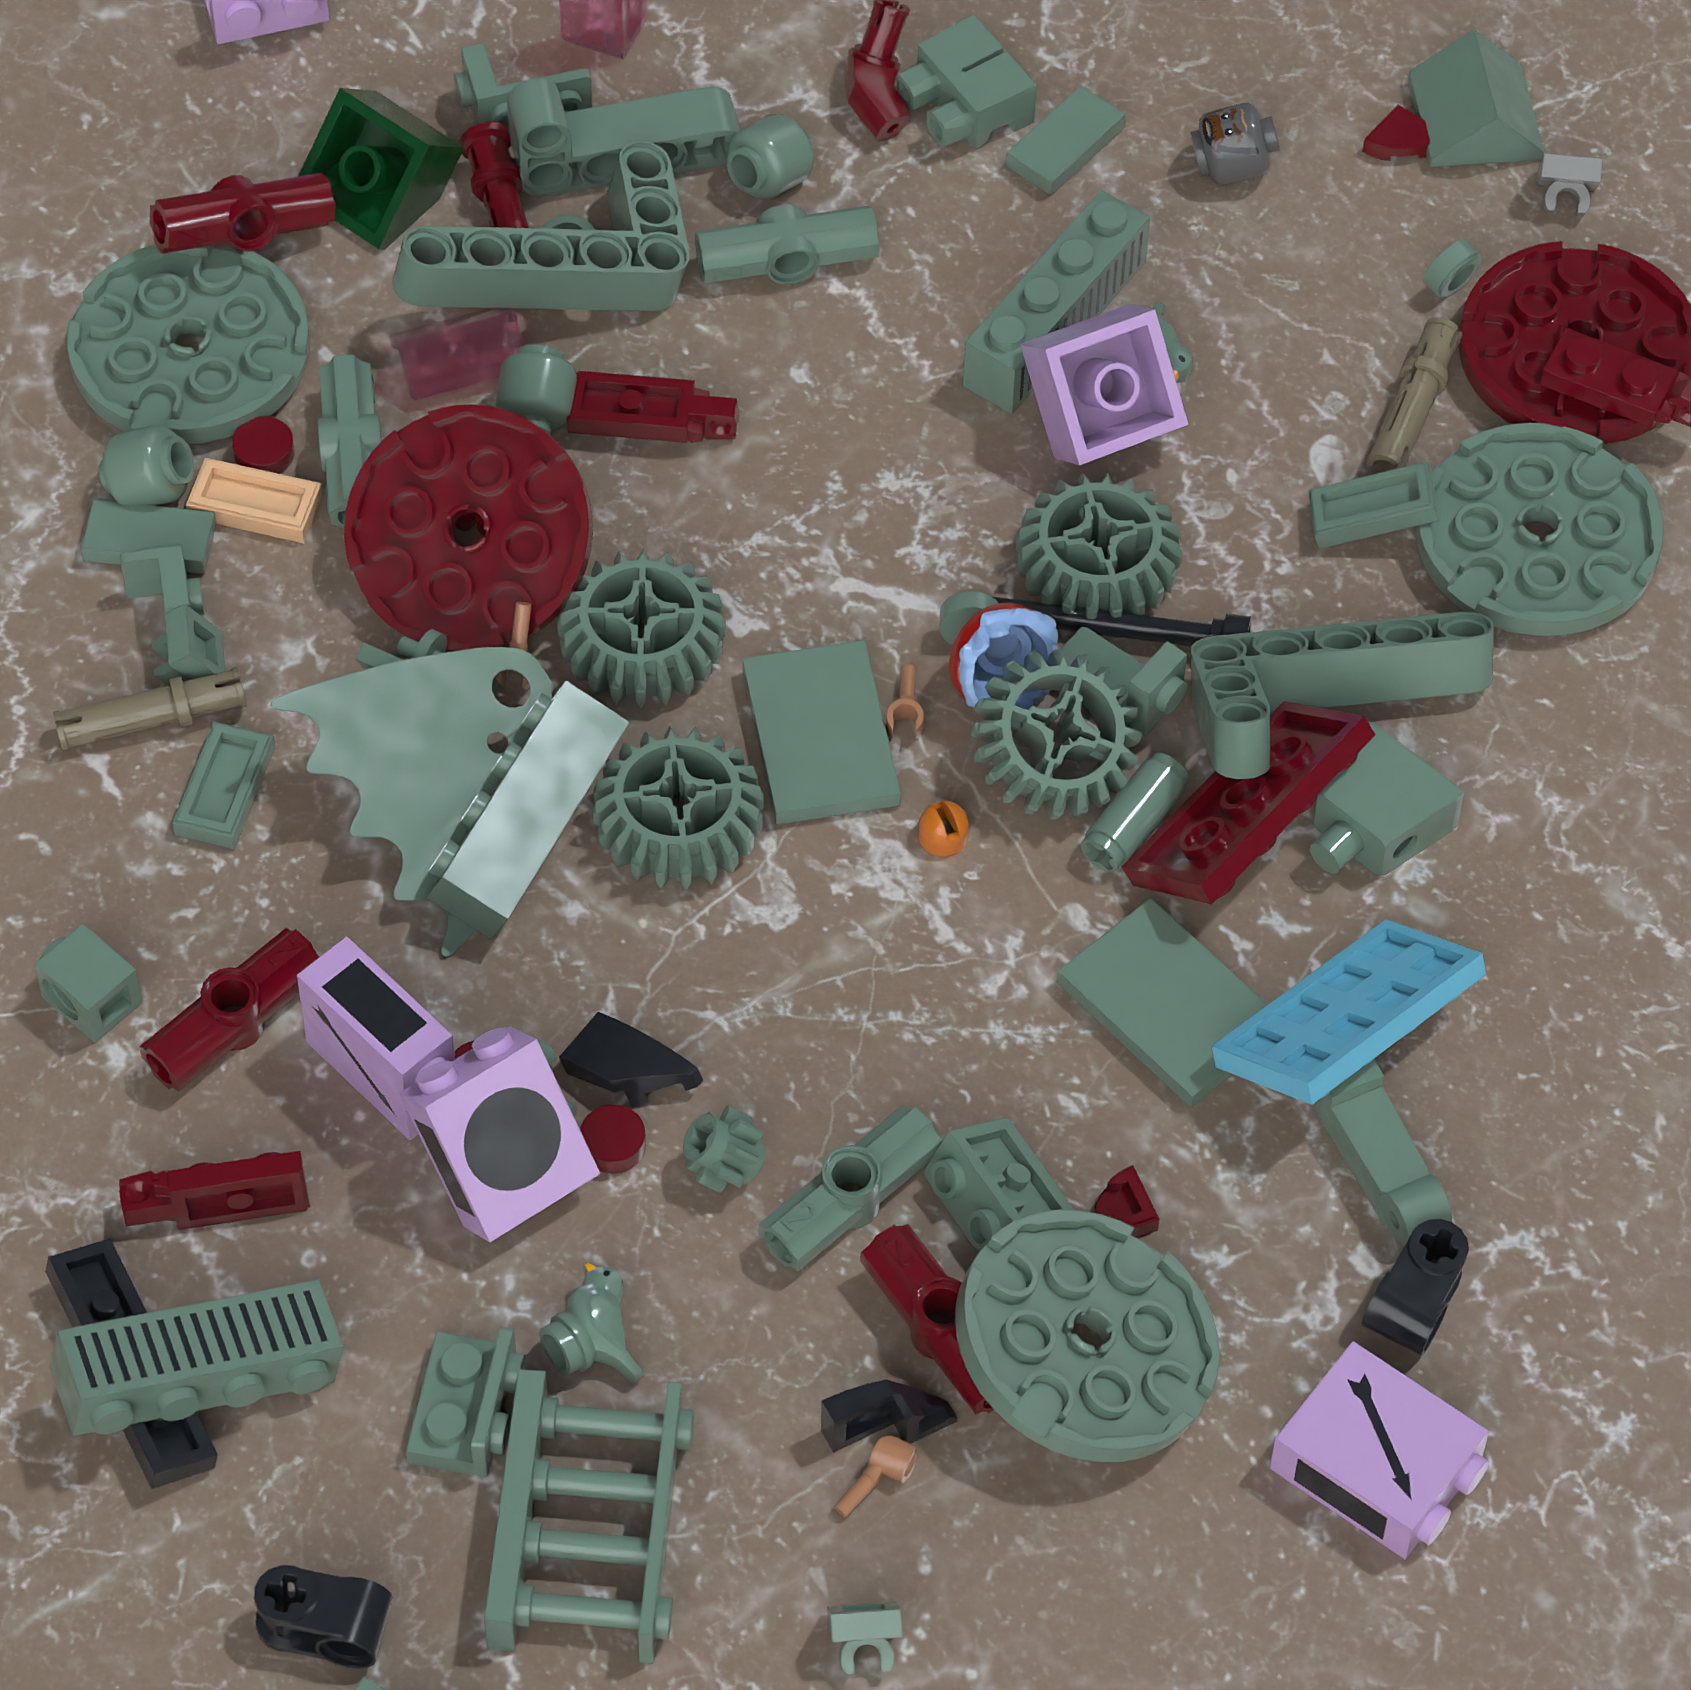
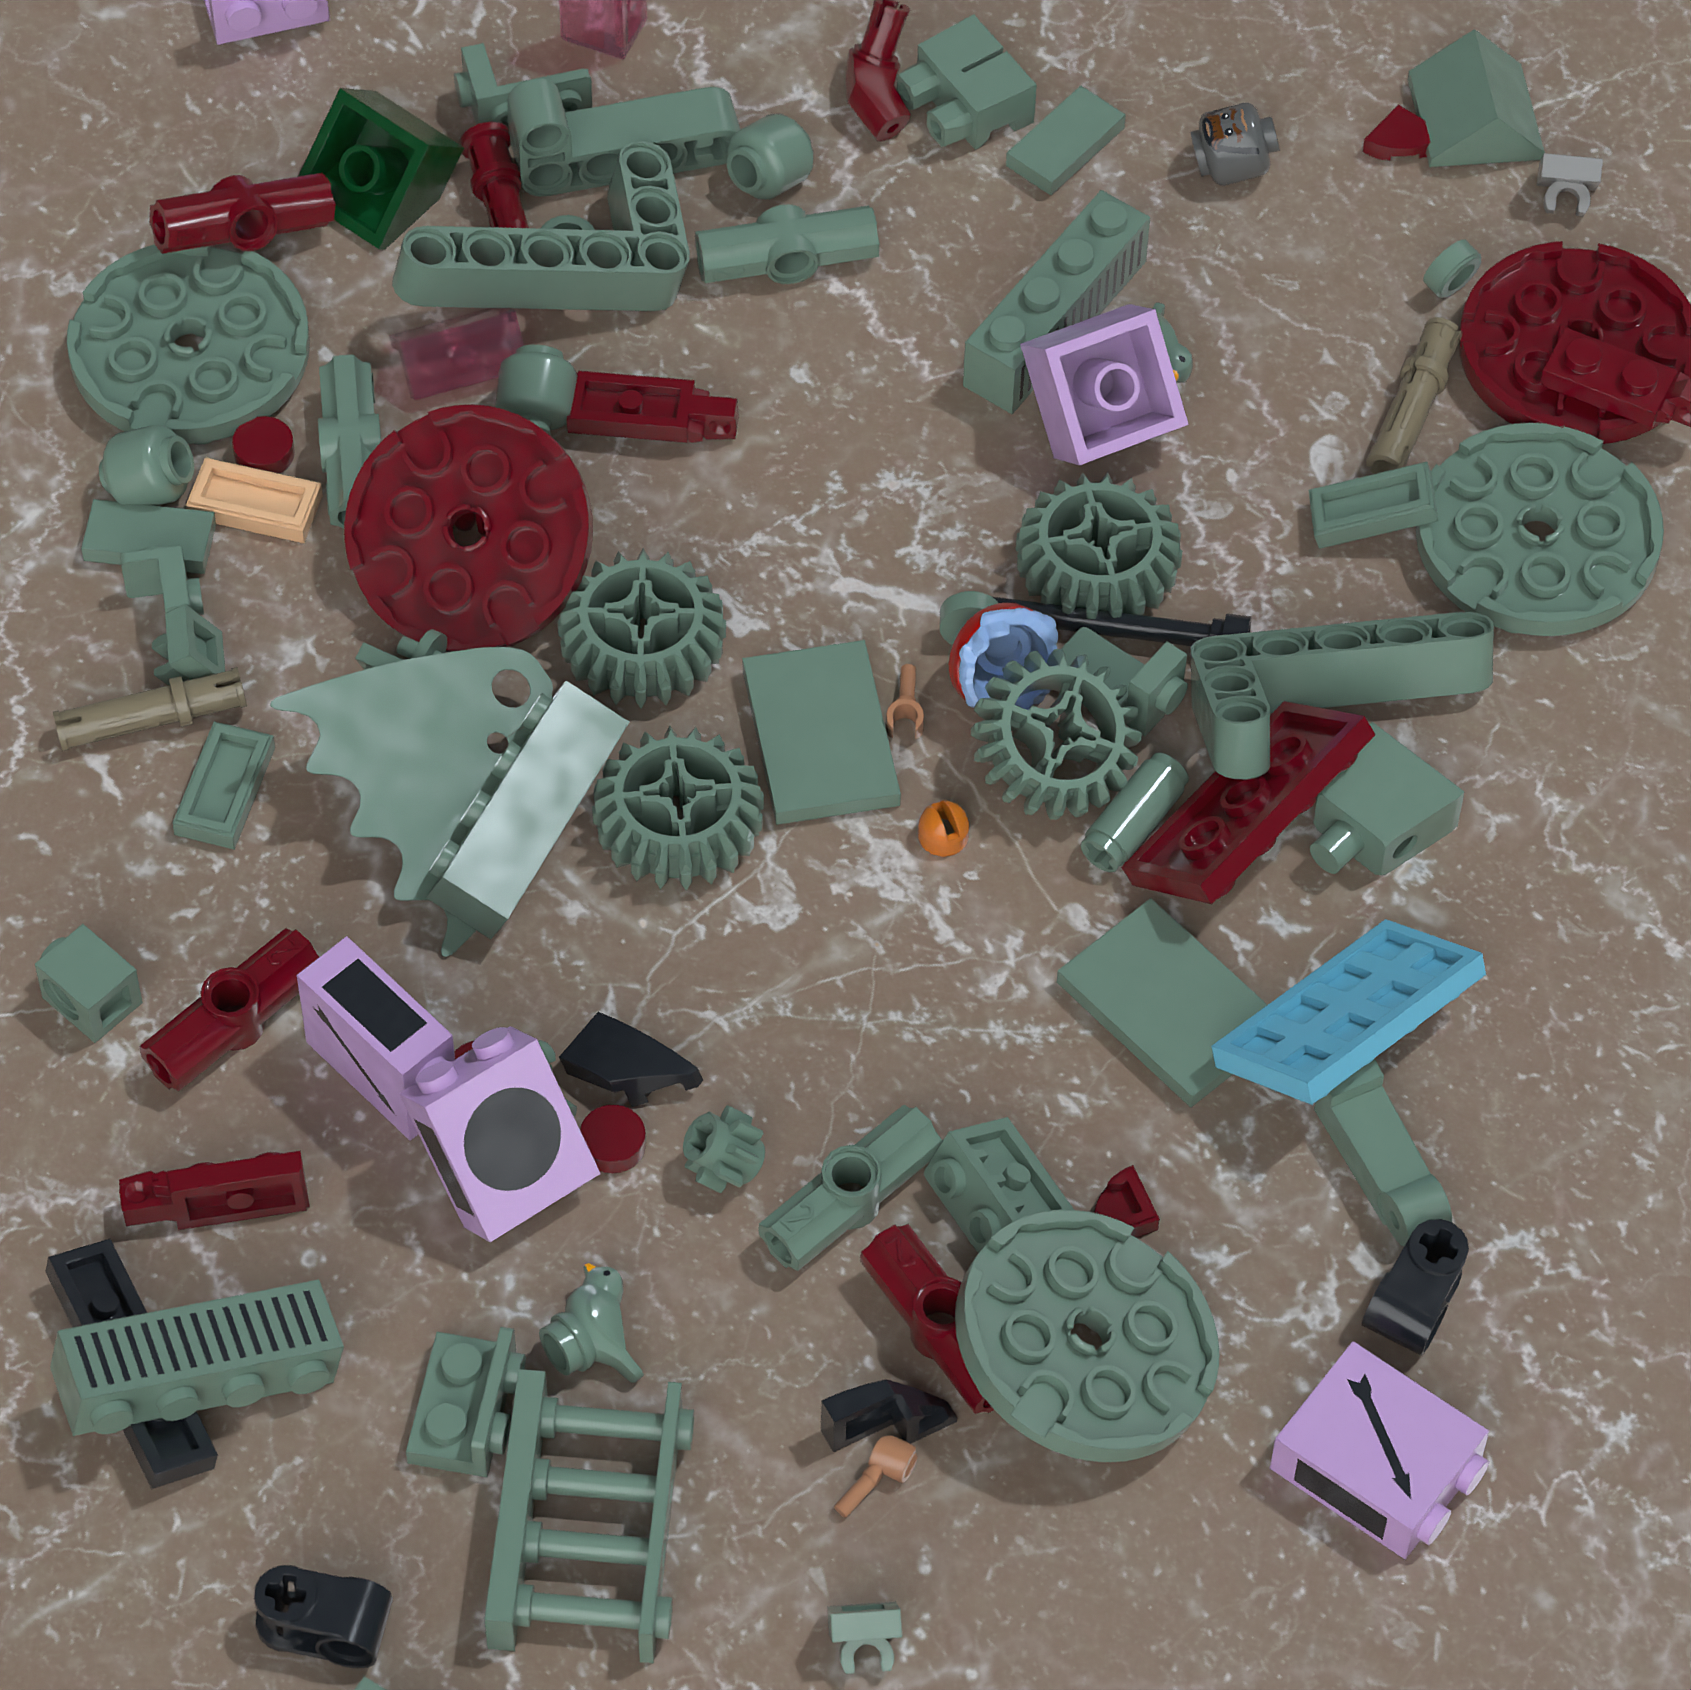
nougat hand [495,602,531,690] -> none

